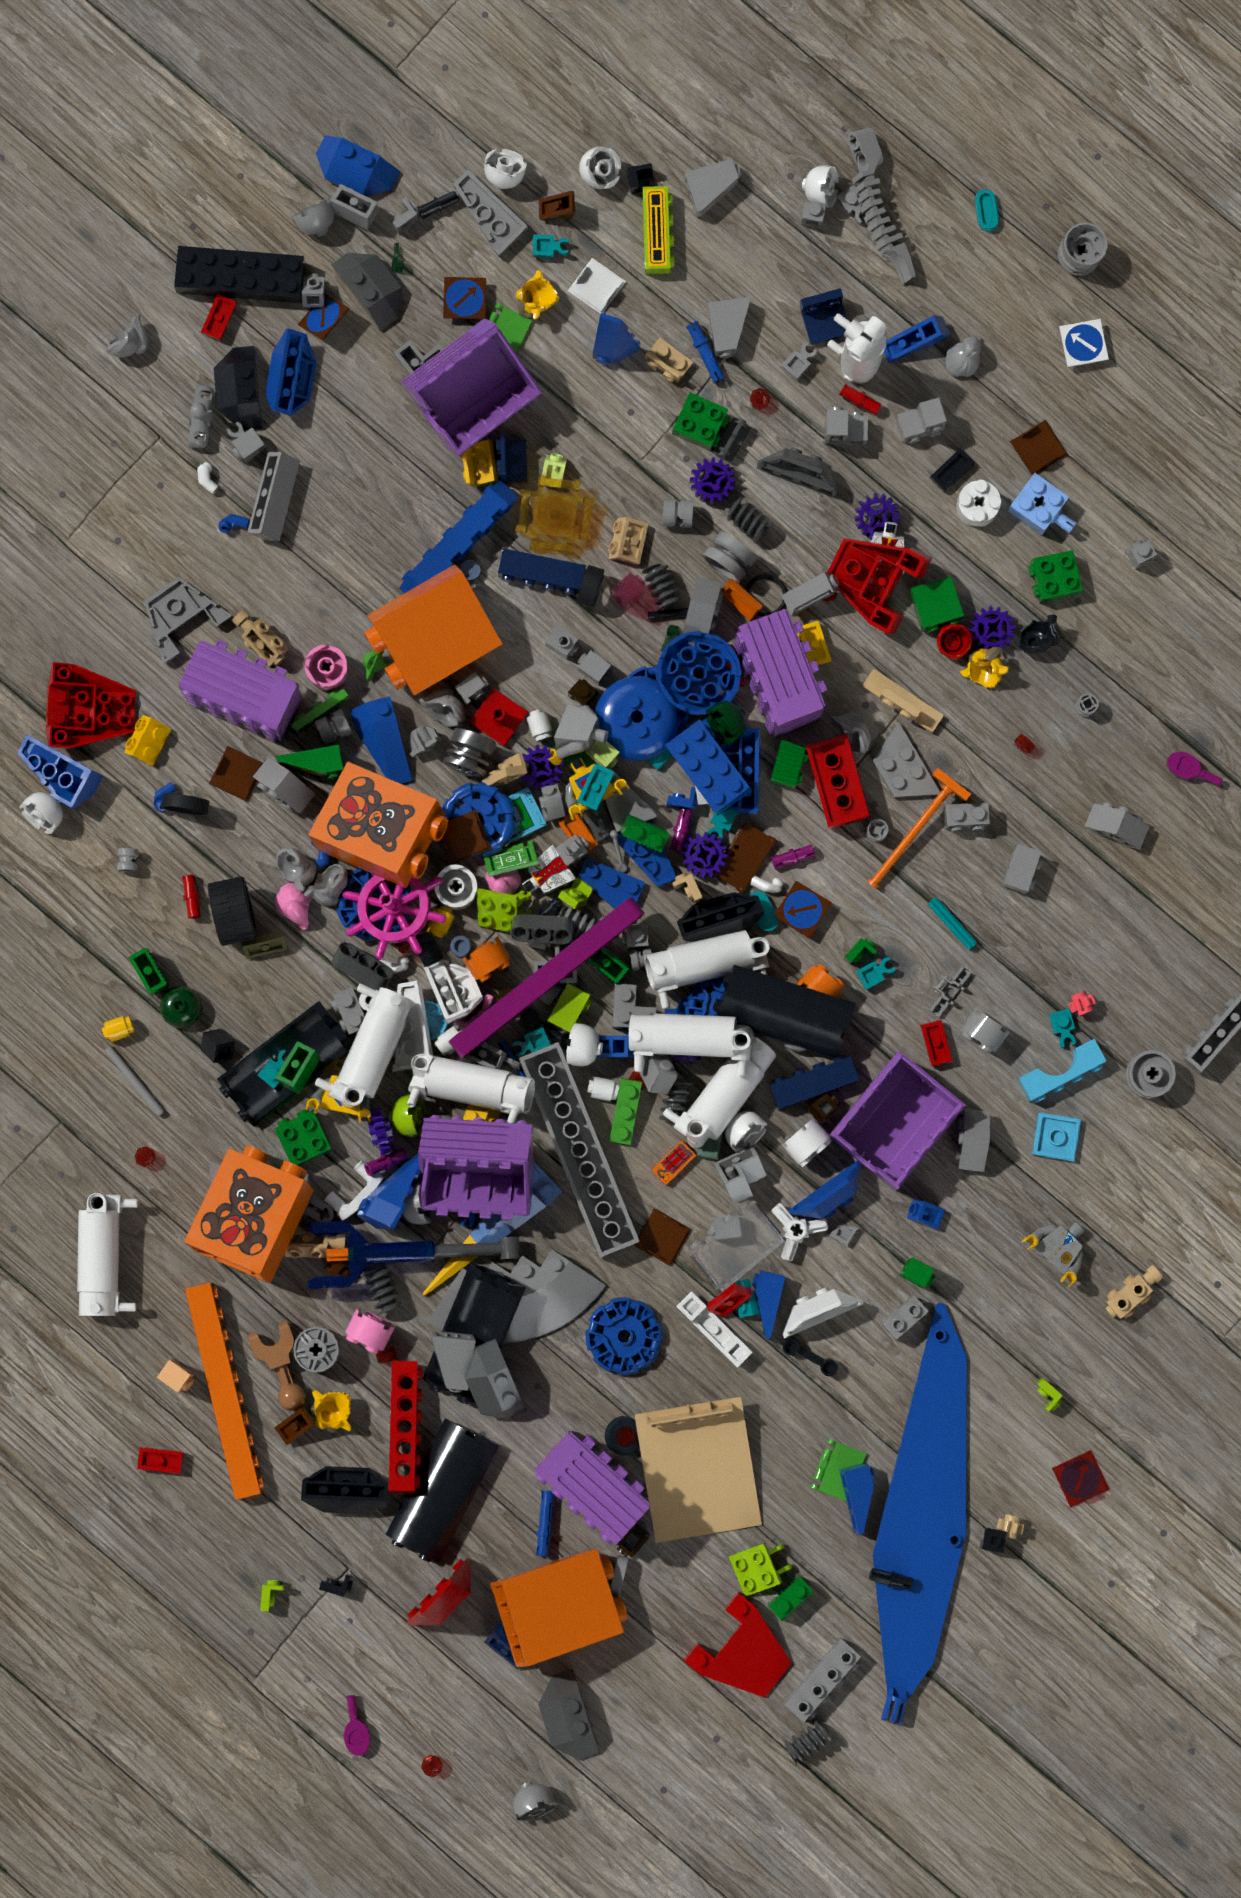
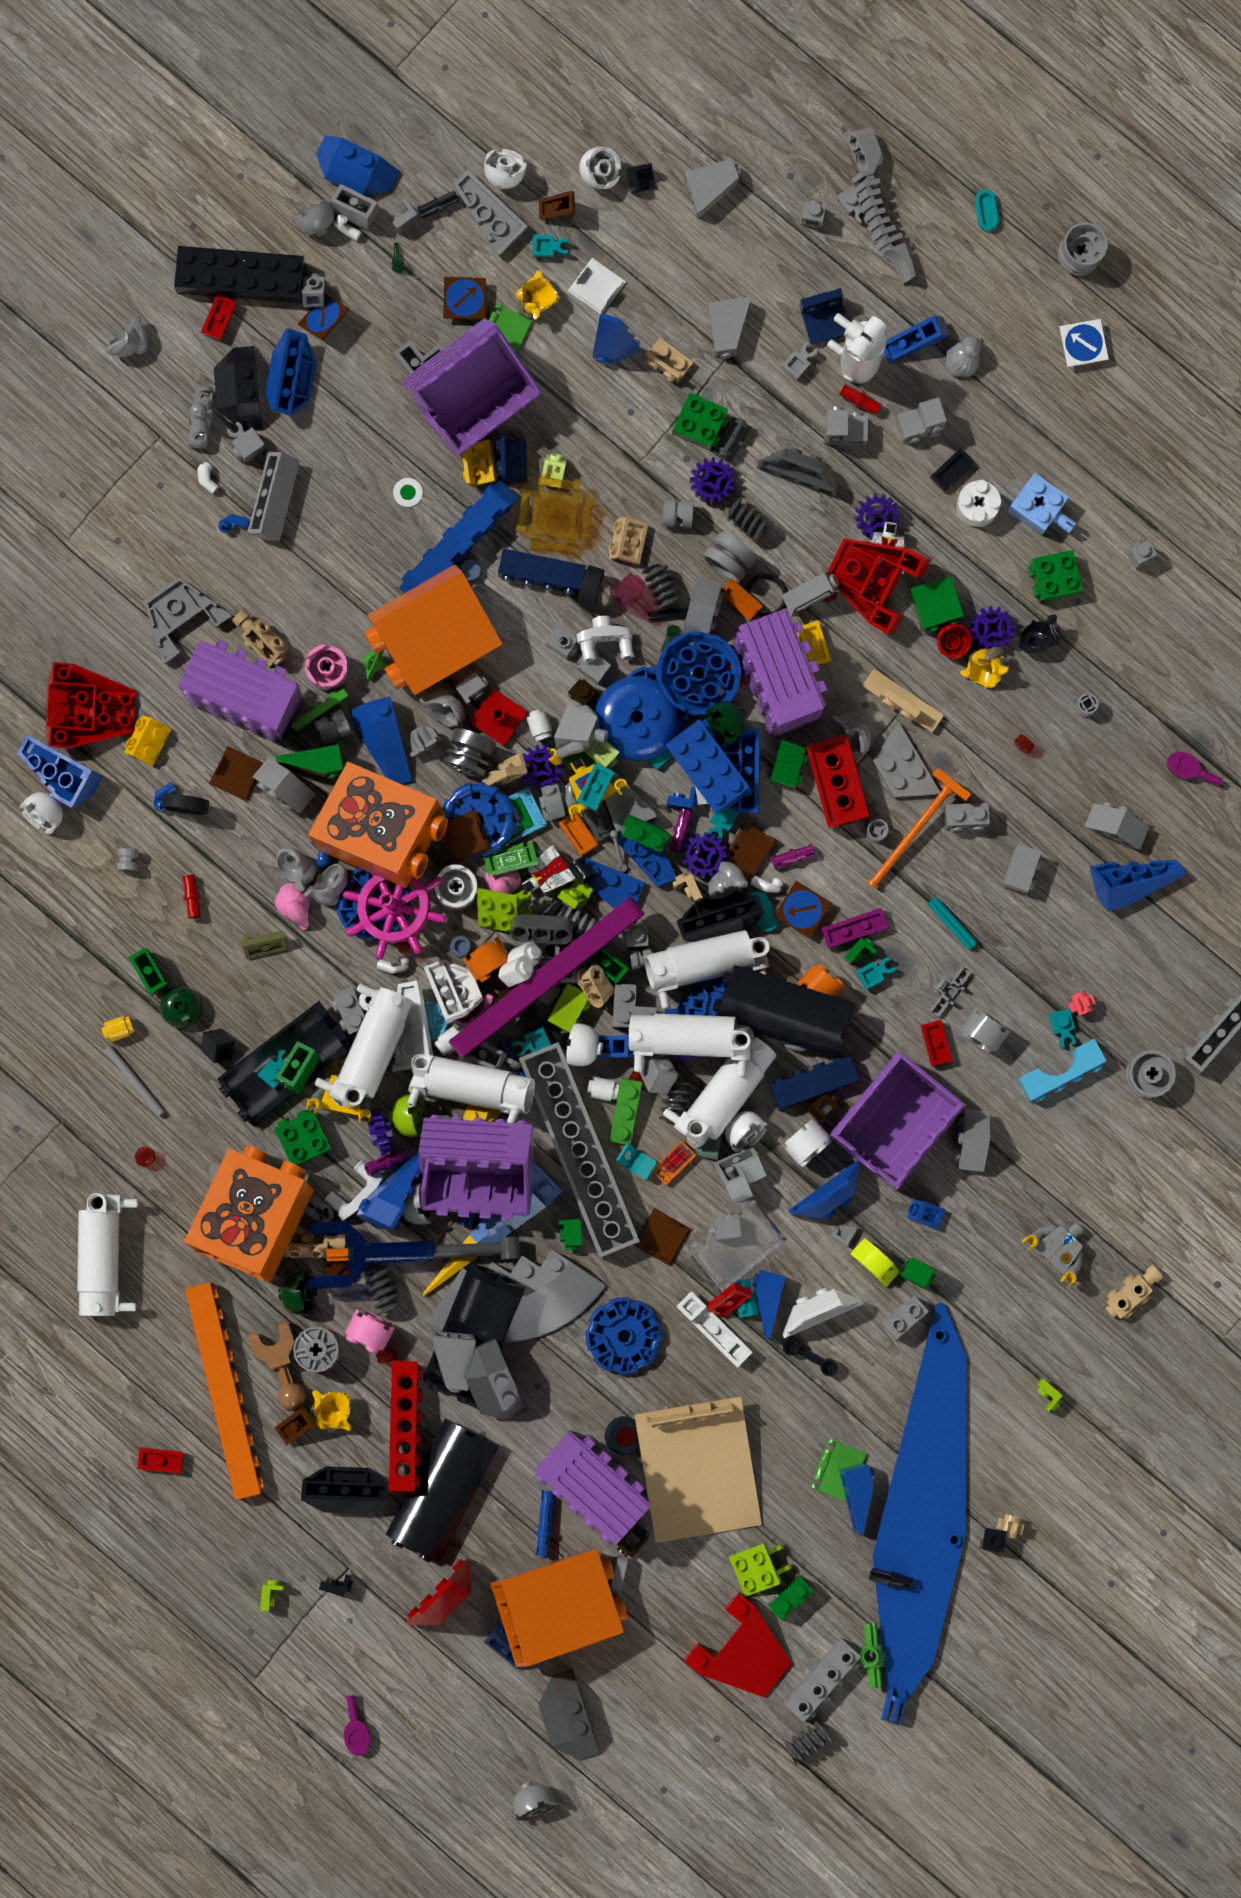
light nougat brick [157,1359,195,1392] -> none
black tyre [208,876,257,946] -> none
dark grey wedge [331,253,402,332] -> none
dark grey beam [332,942,393,990] -> none
black bracket [416,932,444,967] -> none
clear red tile [421,1754,443,1777] -> none
yellow brick [427,905,455,939] -> none
light grey brick [555,834,590,867] -> none
brick [642,186,674,275] -> none
blue pin [686,321,726,384] -> none
clear red tile [749,388,771,411] -> none
white bush [771,1203,828,1261] -> none
white cylinder [802,165,839,208] -> none
reddish brown piece [1010,420,1068,475] -> none
medium azure tile [1032,1112,1081,1162] -> none
clear red piece [1052,1450,1109,1508] -> none
none -> dark green cylinder [278,1272,317,1315]
none -> white arm [334,214,362,241]
none -> white sticker [393,478,423,507]
none -> white brick [499,941,542,987]
none -> green brick [559,1219,582,1250]
none -> black bush [568,857,596,885]
none -> white connector [576,616,635,662]
none -> tan piece [576,965,614,1008]
none -> teal bracket [616,1143,658,1180]
none -> light grey hair [707,861,748,900]
none -> magenta plate [821,908,889,949]
none -> neon yellow brick [850,1238,901,1287]
none -> bright green axle [860,1623,886,1688]
none -> blue wedge [1090,860,1186,911]

